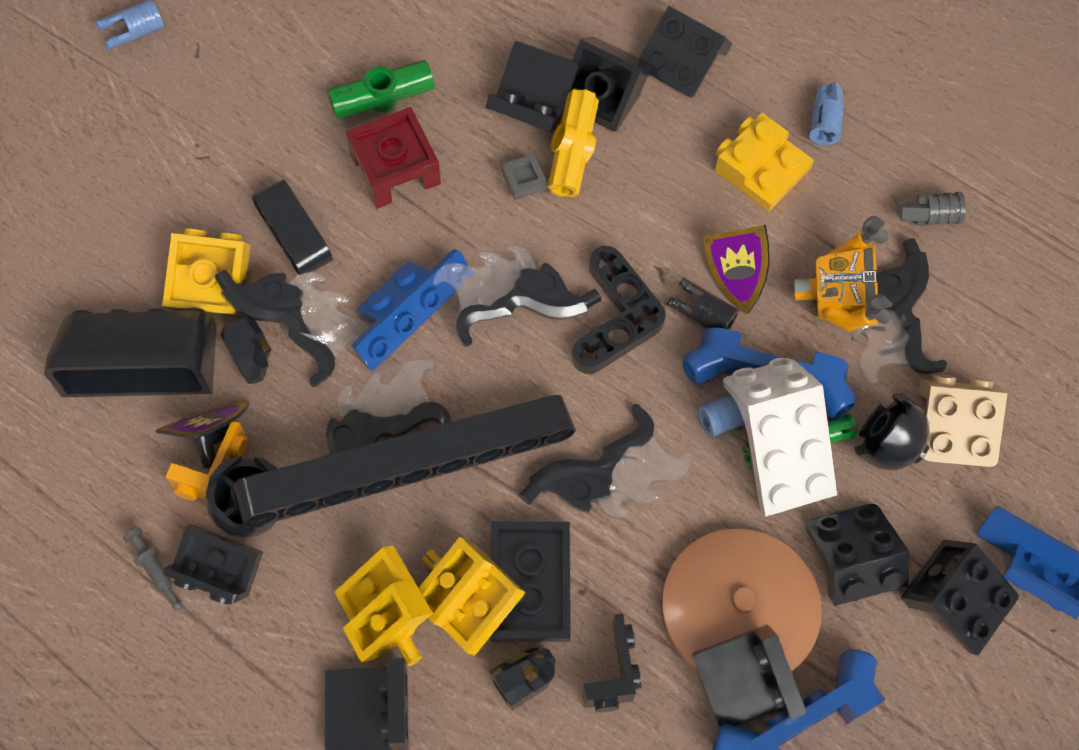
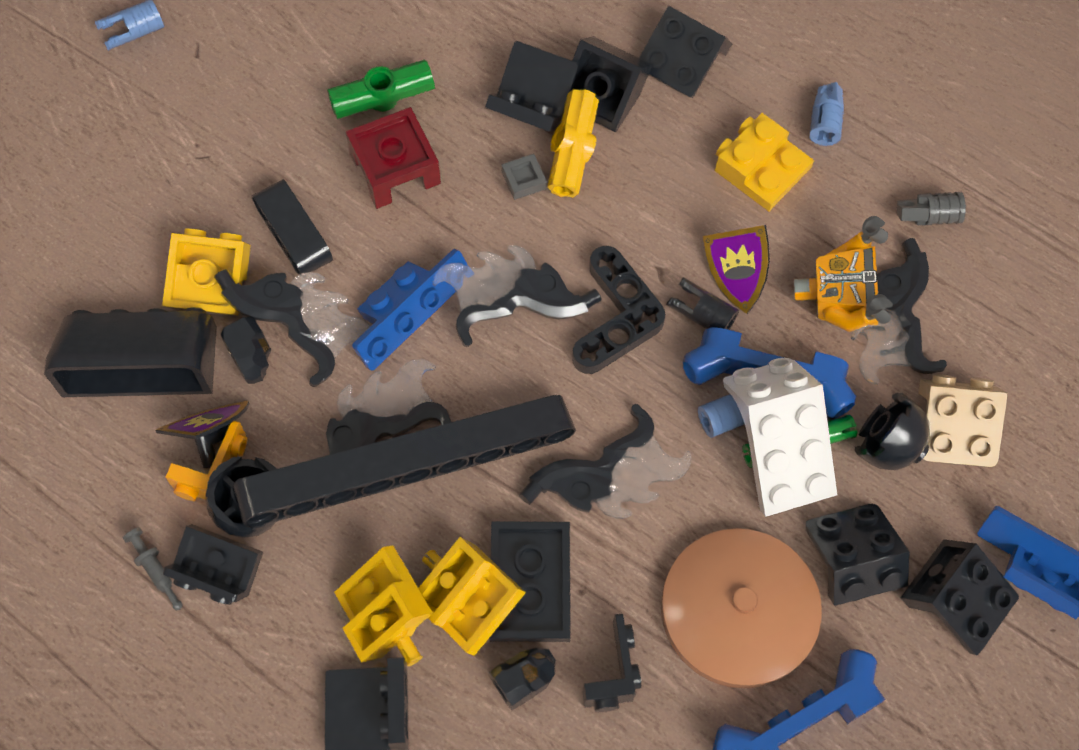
black bracket [692,624,807,727] -> none

